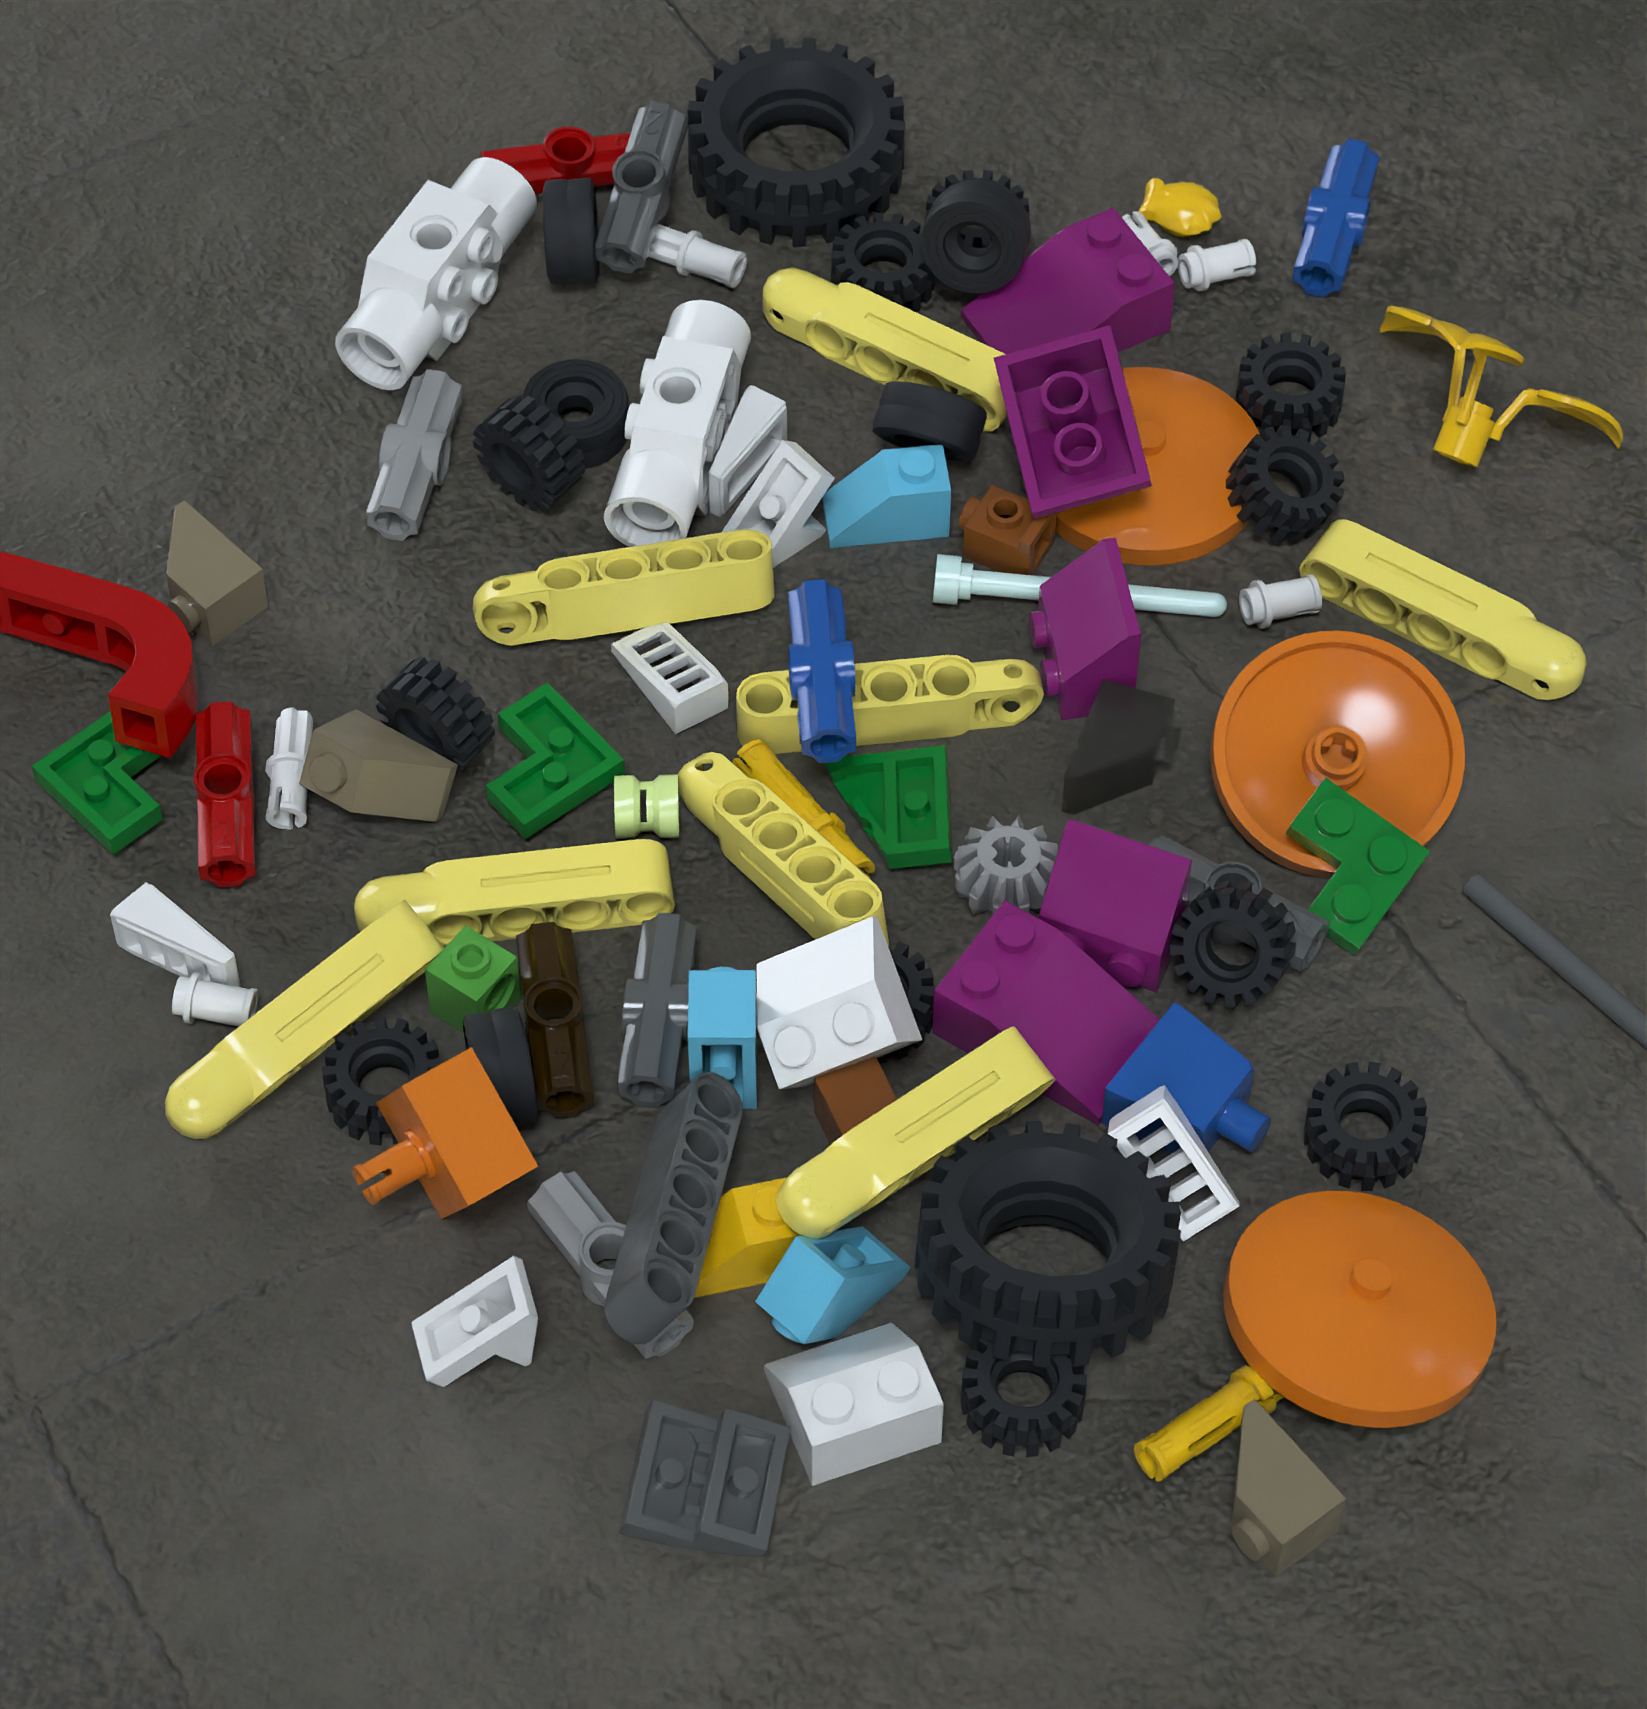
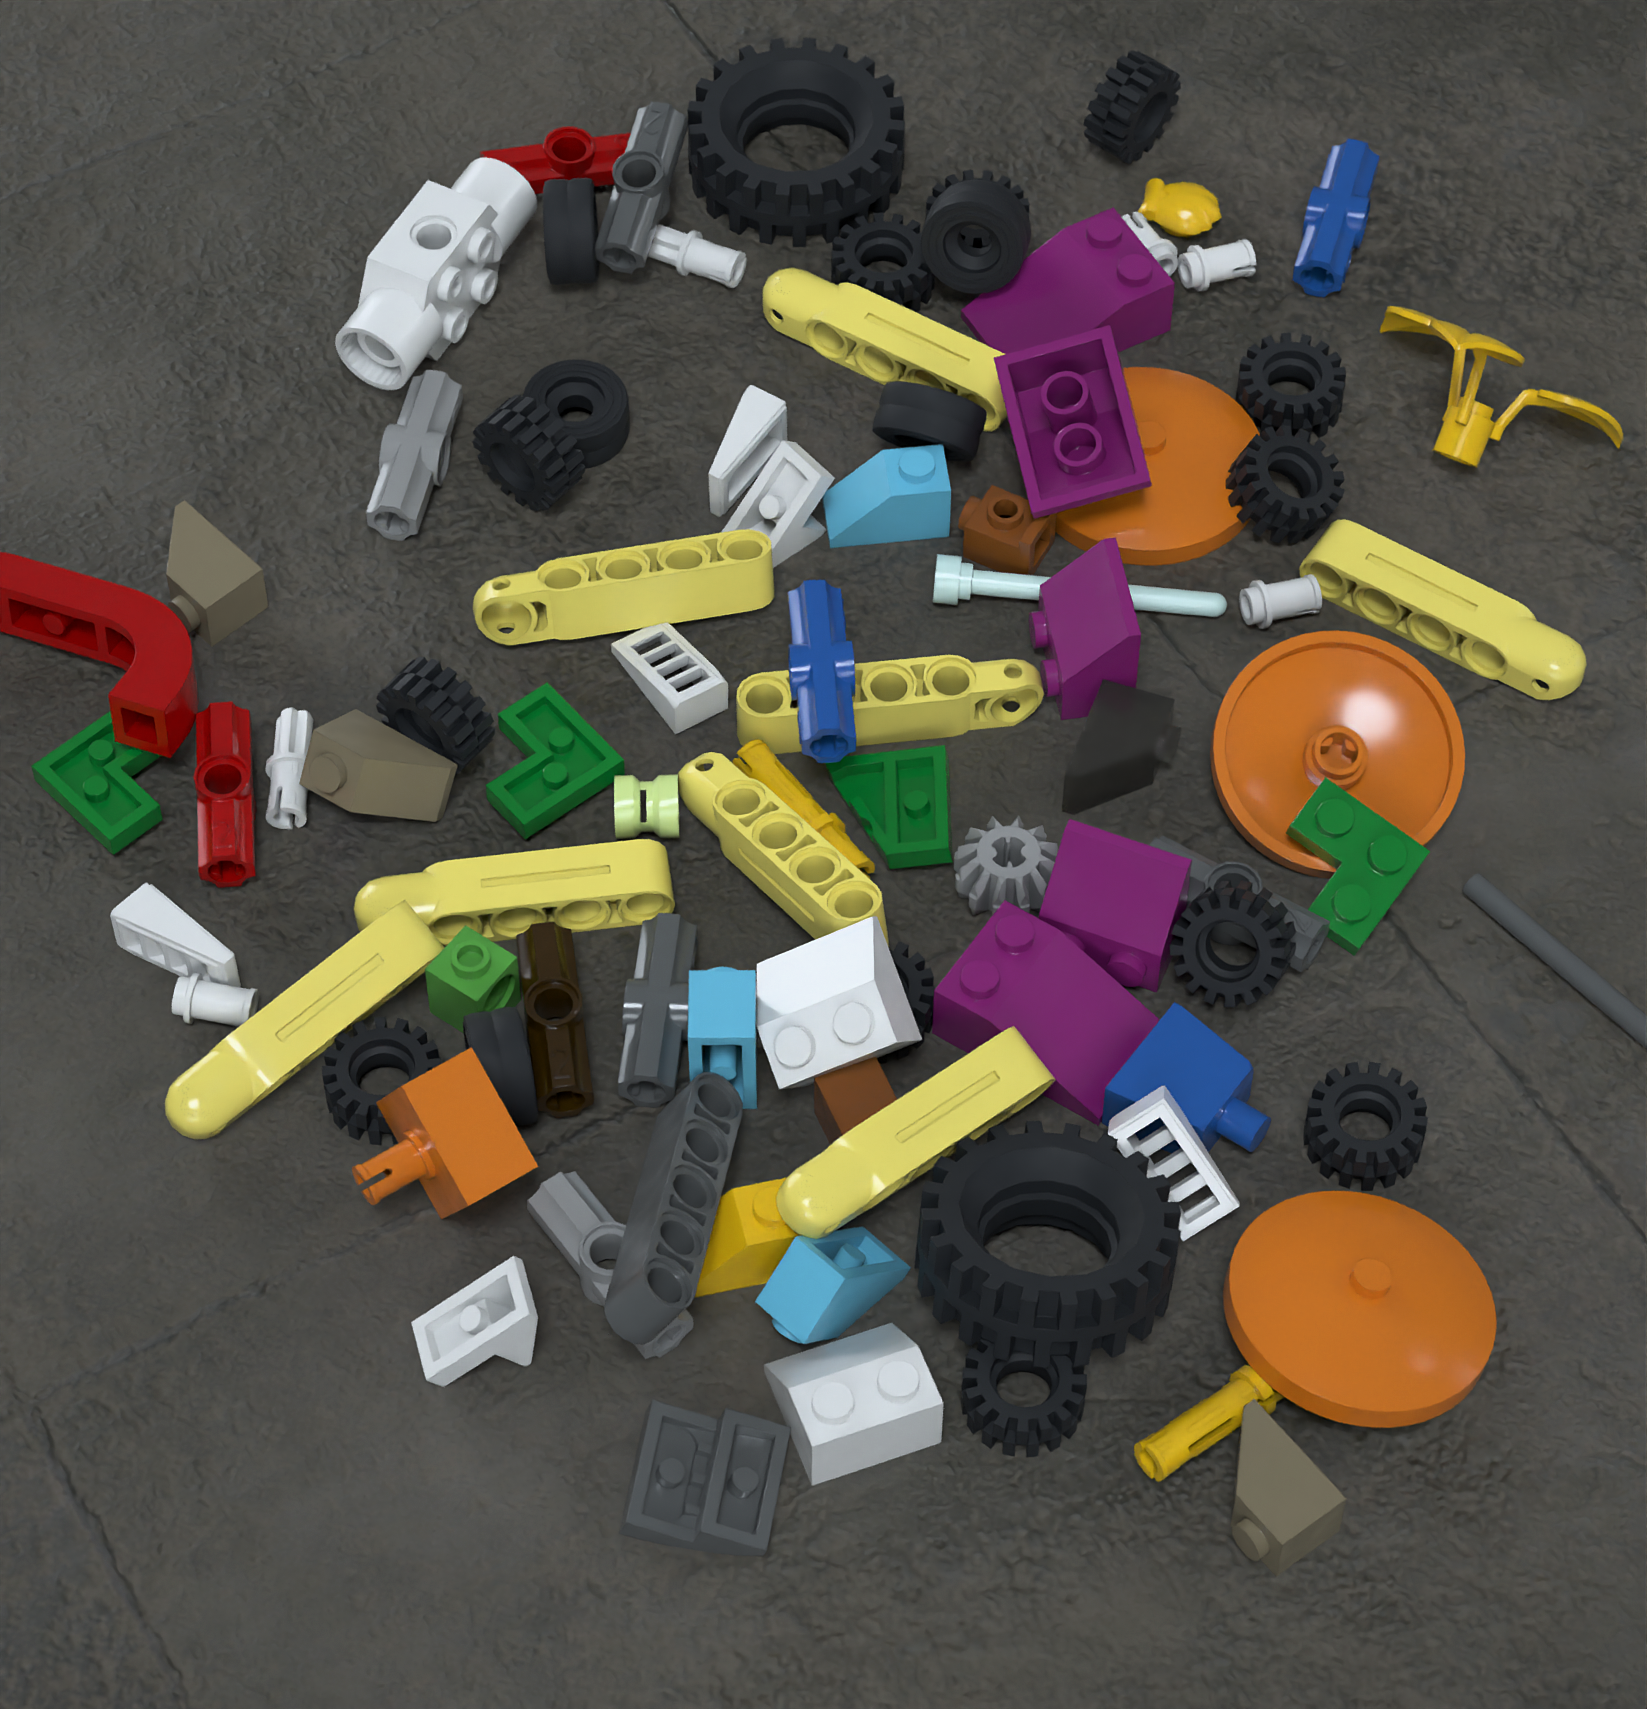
white brick [604,300,751,547] -> none
none -> black tyre [1084,50,1181,163]

